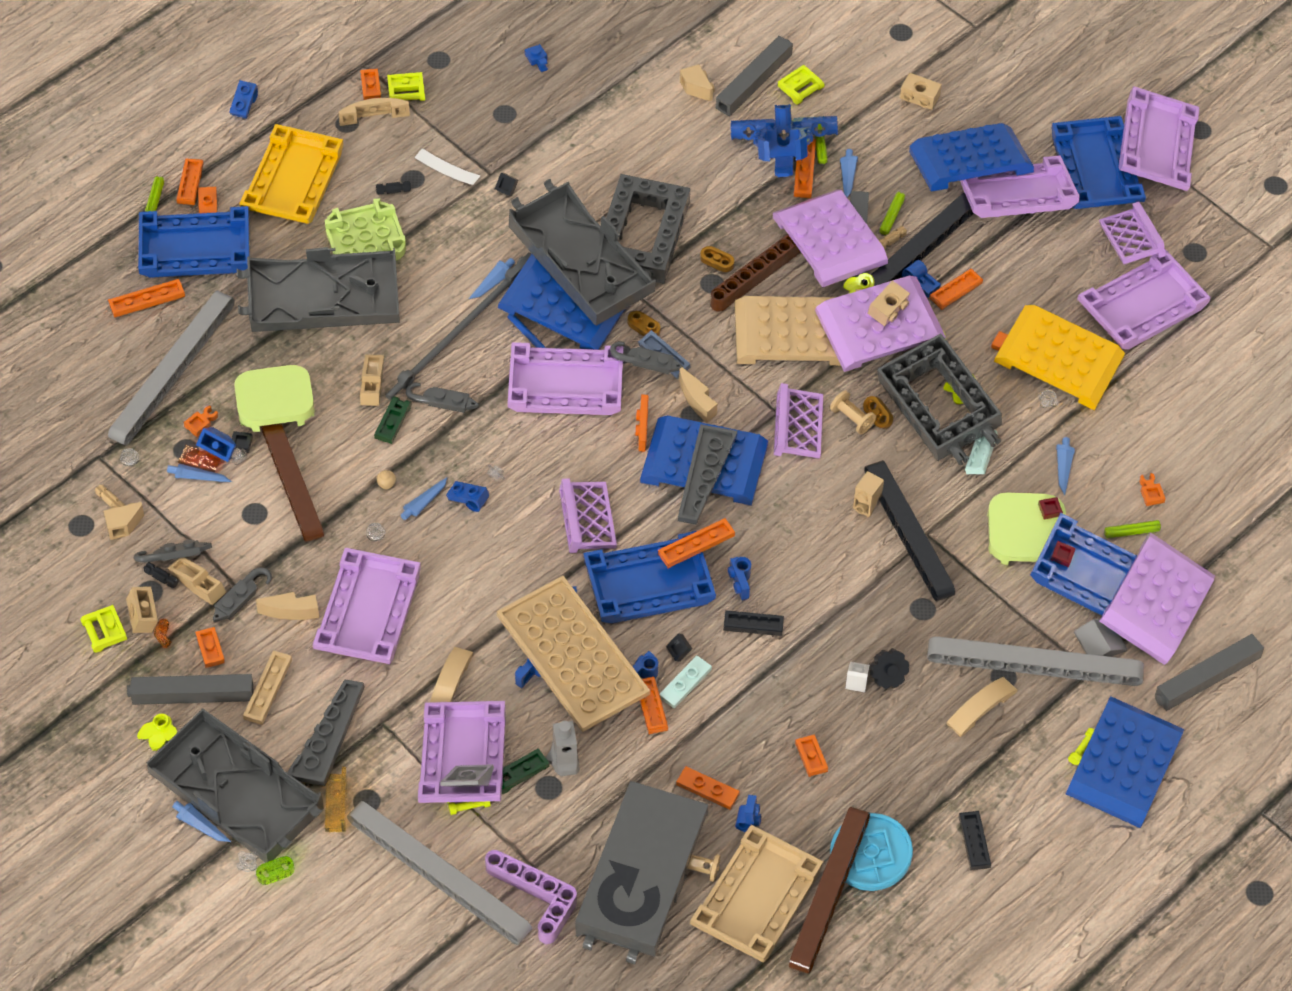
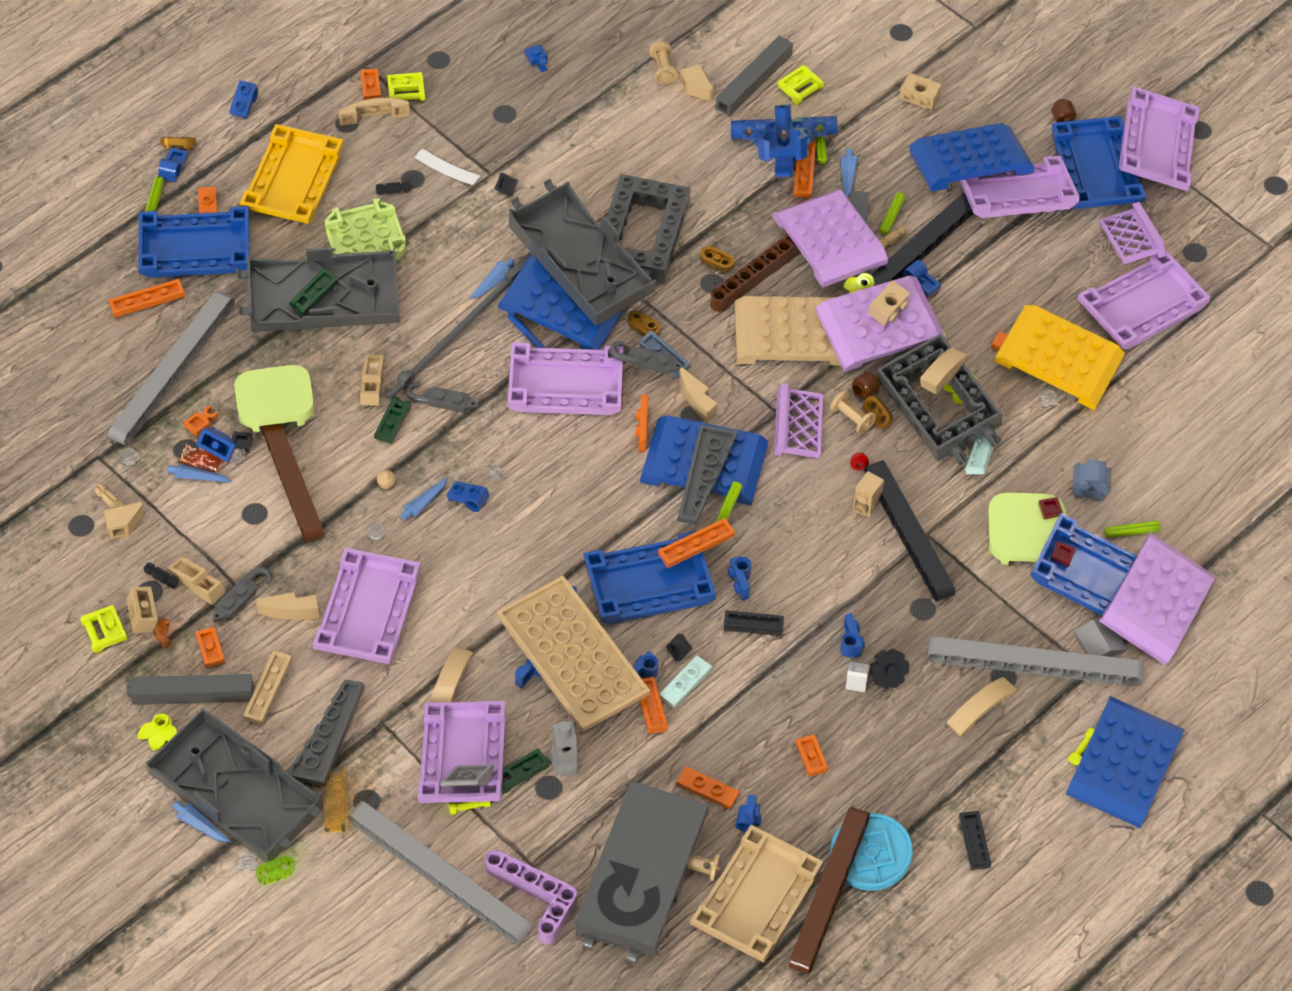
dark grey plate [134,539,212,563] -> none
orange plate [176,158,204,205] -> none
lavender fence [559,478,617,553] -> none
orange plate [929,268,983,310] -> none
medium blue bar [1056,437,1075,495] -> none
orange plate [1139,473,1166,506] -> none
dark grey brick [1155,634,1264,711] -> none
none -> blue plate [158,148,188,182]
none -> pearl gold plate [160,137,196,149]
none -> dark green plate [289,268,339,316]
none -> tan hose [649,41,678,85]
none -> lime axle [715,481,742,522]
none -> blue plate [840,613,865,658]
none -> red plate [850,452,869,470]
none -> reddish brown head [852,372,880,399]
none -> tan slope [920,347,968,395]
none -> reddish brown head [1051,99,1077,123]
none -> sand blue brick [1072,460,1112,501]

